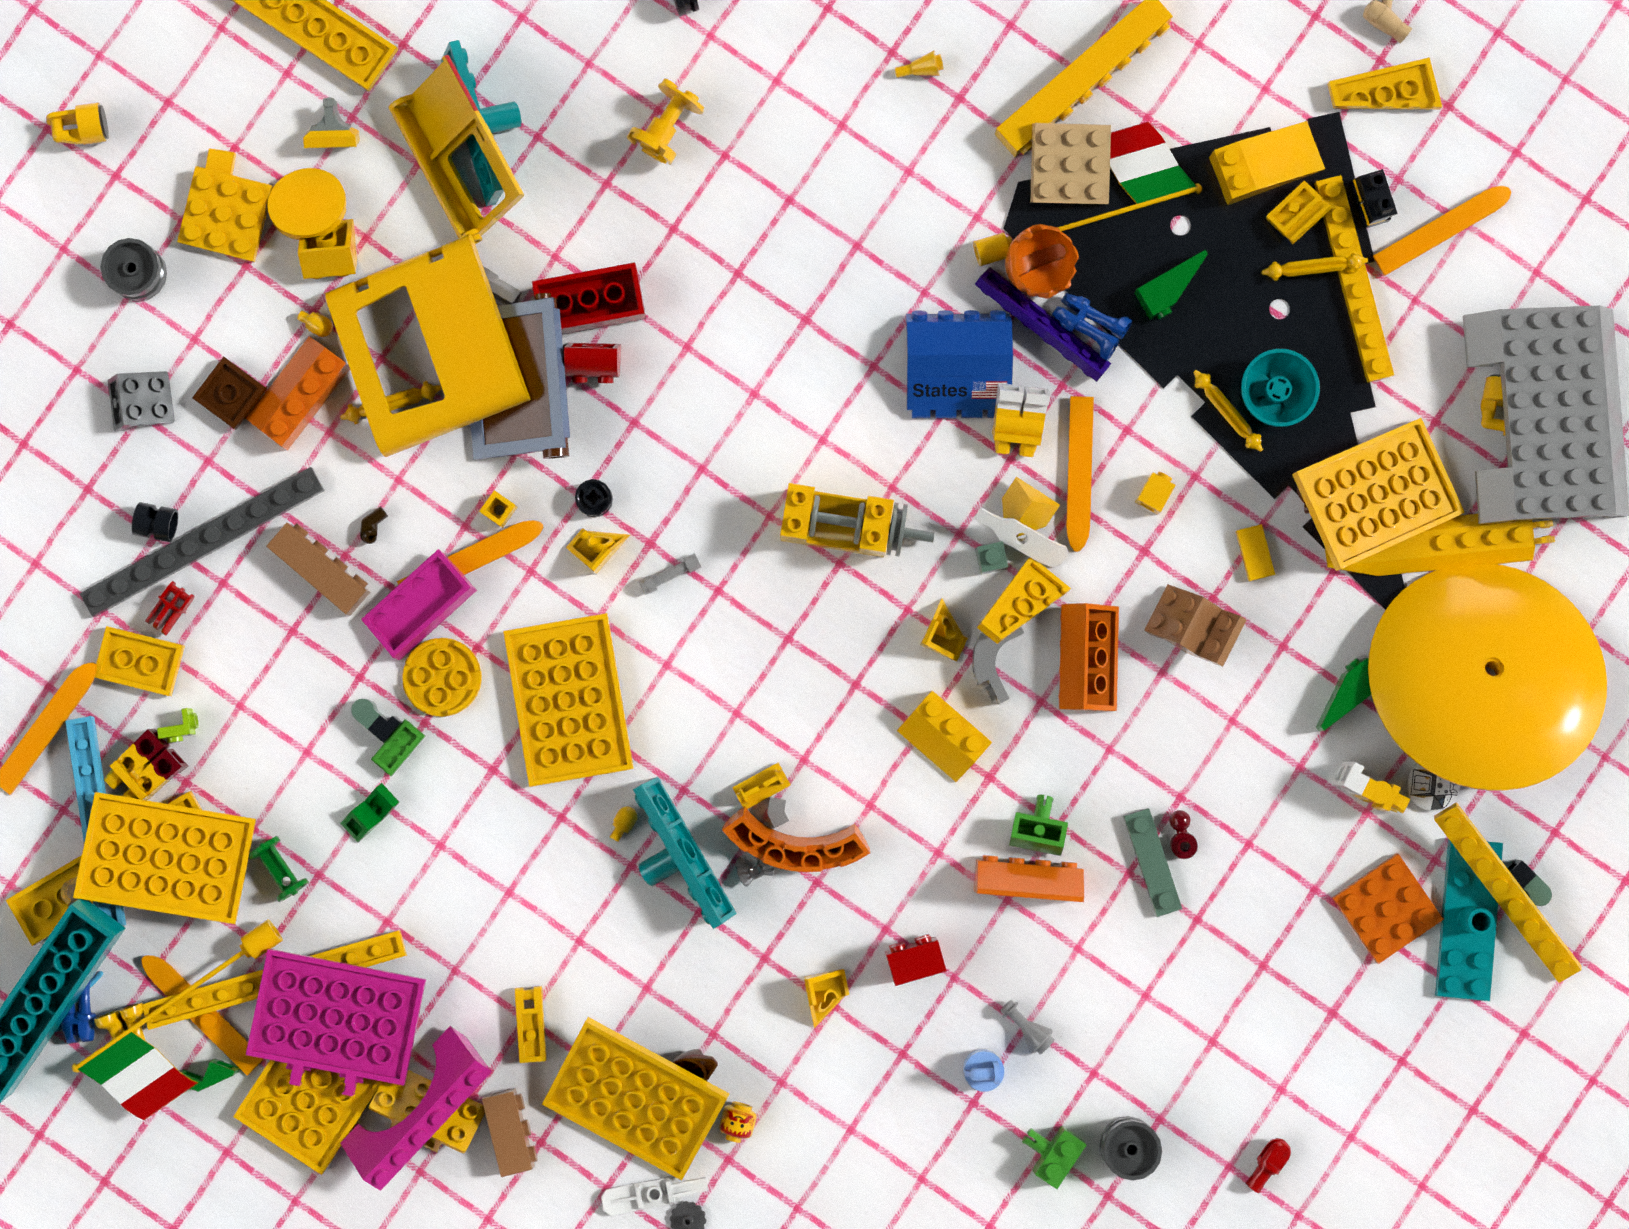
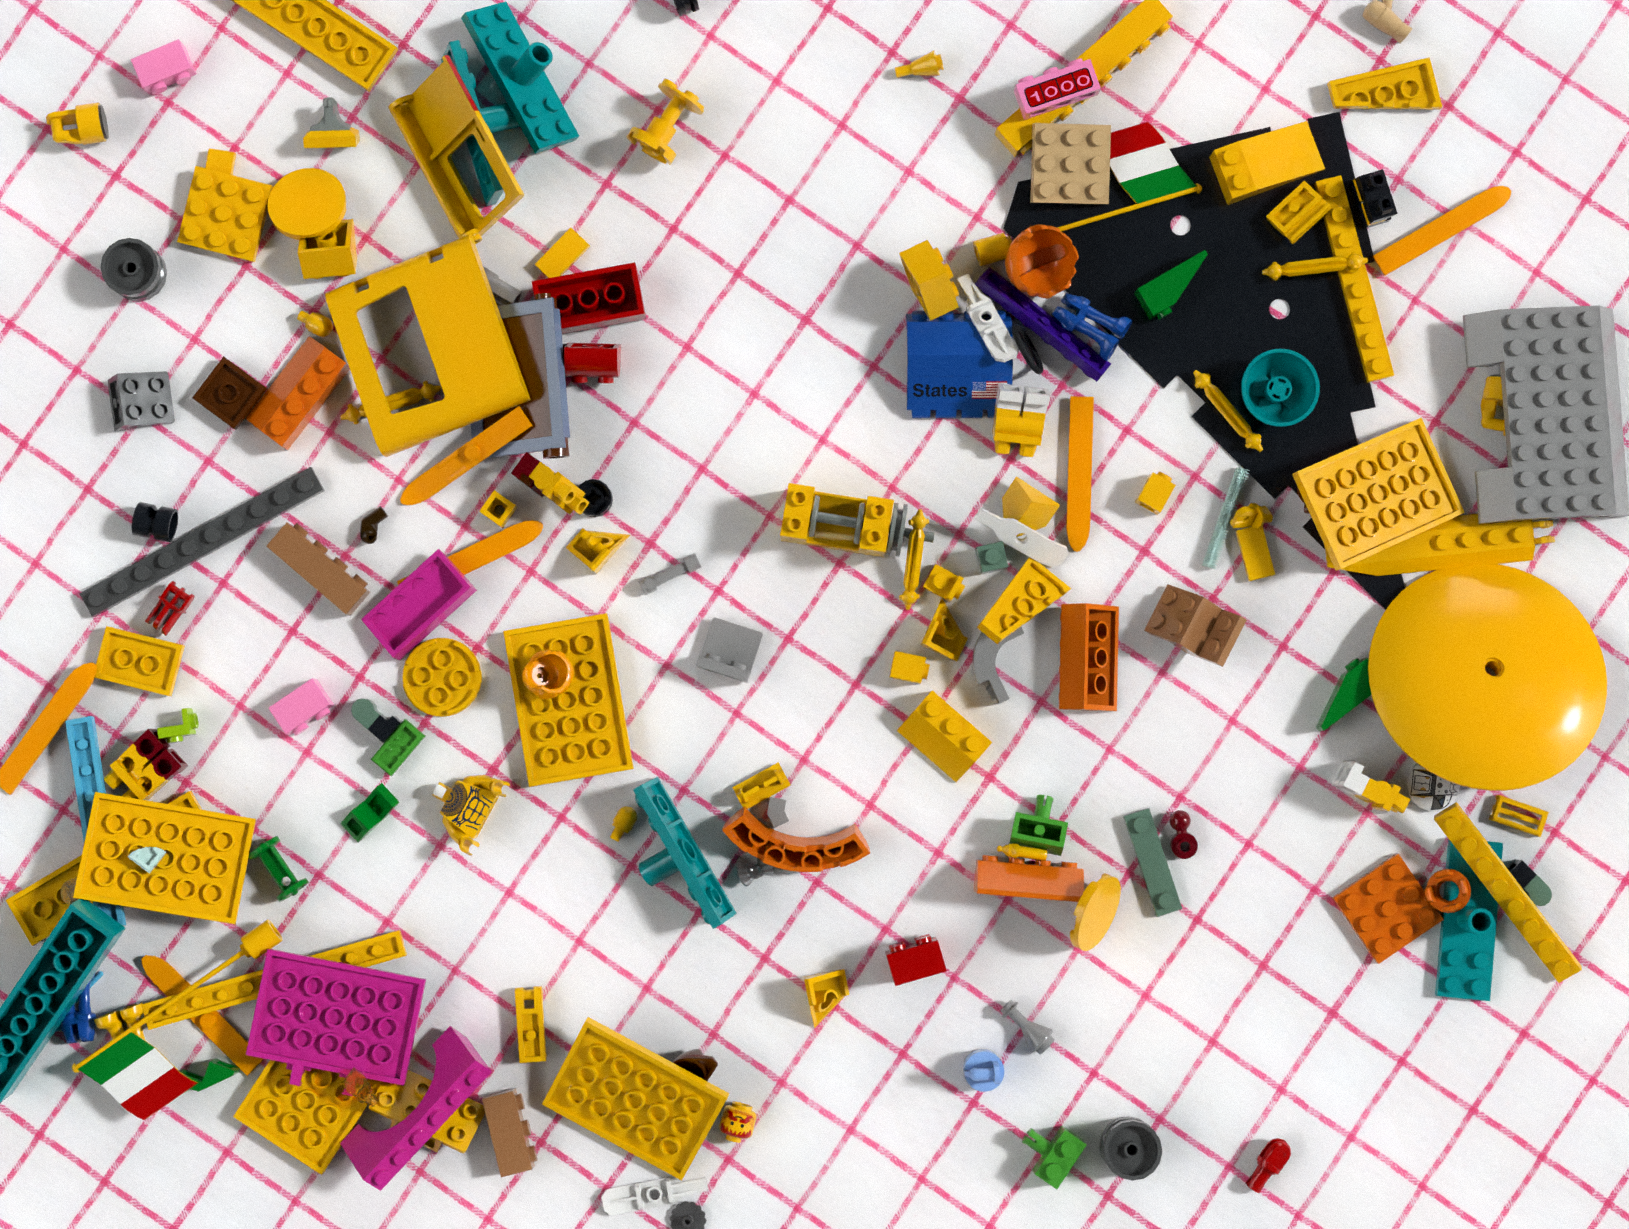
none -> light aqua tile [128,847,167,874]
none -> bright pink brick [131,39,197,94]
none -> bright pink brick [268,678,334,736]
none -> clear yellow piece [344,1067,378,1107]
none -> light orange piece [400,406,533,505]
none -> yellow torso [432,775,510,856]
none -> teal plate [461,1,579,154]
none -> yellow hips [511,452,589,515]
none -> light orange piece [522,649,574,699]
none -> yellow tile [535,227,590,278]
none -> light grey bracket [696,618,763,683]
none -> yellow brick [889,651,930,684]
none -> yellow brick [899,240,959,321]
none -> yellow wheel [899,509,929,610]
none -> yellow bracket [923,564,965,602]
none -> white piece [957,274,1019,362]
none -> yellow piece [997,843,1047,861]
none -> black tyre [1012,325,1043,374]
none -> bright pink brick [1014,58,1101,120]
none -> yellow tile [1070,873,1121,951]
none -> light aqua axle [1202,467,1250,569]
none -> yellow piece [1230,503,1273,528]
none -> orange piece [1425,869,1471,913]
none -> yellow tile [1488,795,1549,837]

